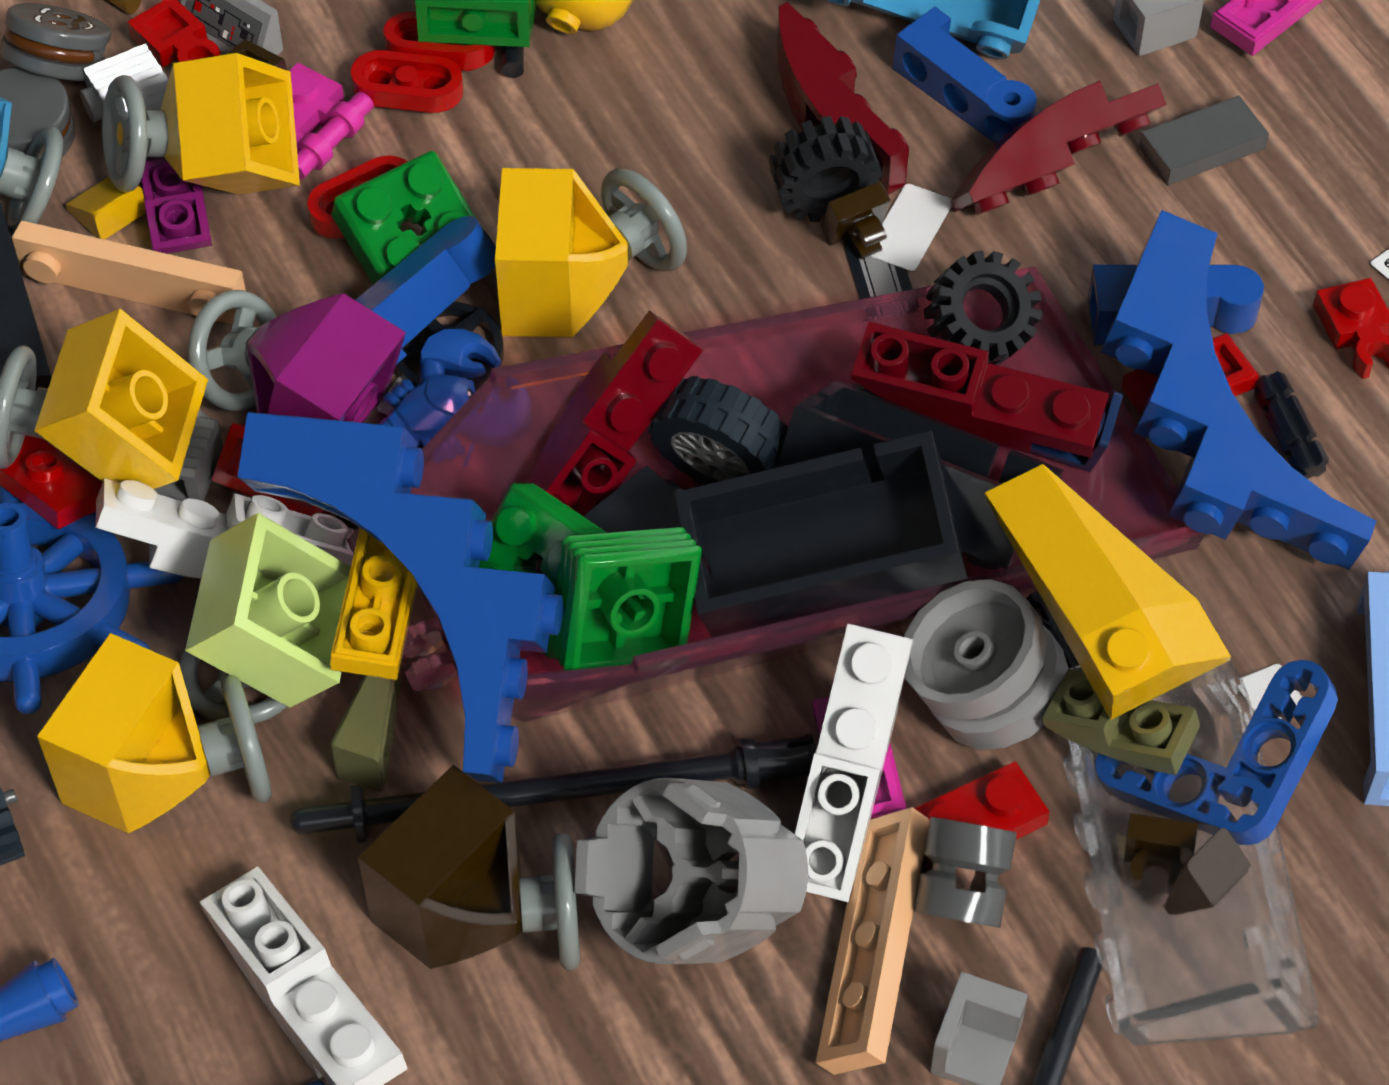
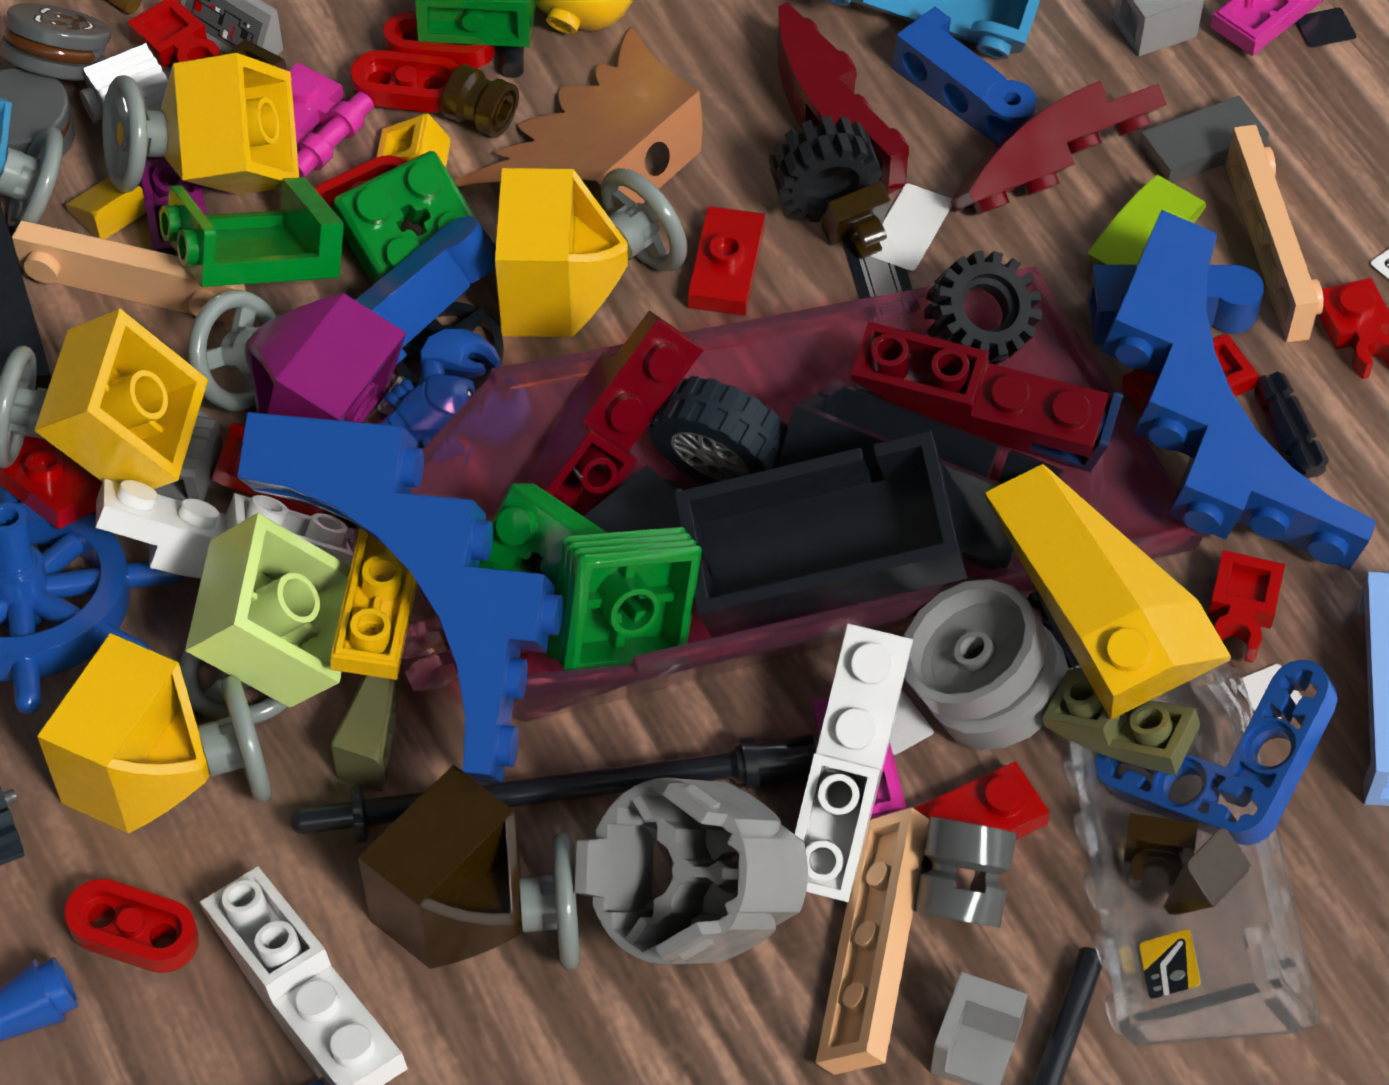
none -> red plate [65,879,199,973]
none -> green panel [160,177,344,287]
none -> yellow slope [377,113,451,168]
none -> dark brown wheel [441,64,519,137]
none -> nougat piece [454,27,703,204]
none -> red plate [688,206,765,316]
none -> white sticker [890,691,934,755]
none -> lime slope [1087,174,1207,265]
none -> sticker [1139,929,1201,999]
none -> red plate [1208,550,1285,663]
none -> light nougat plate [1226,125,1323,343]
none -> black sticker [1297,8,1357,47]

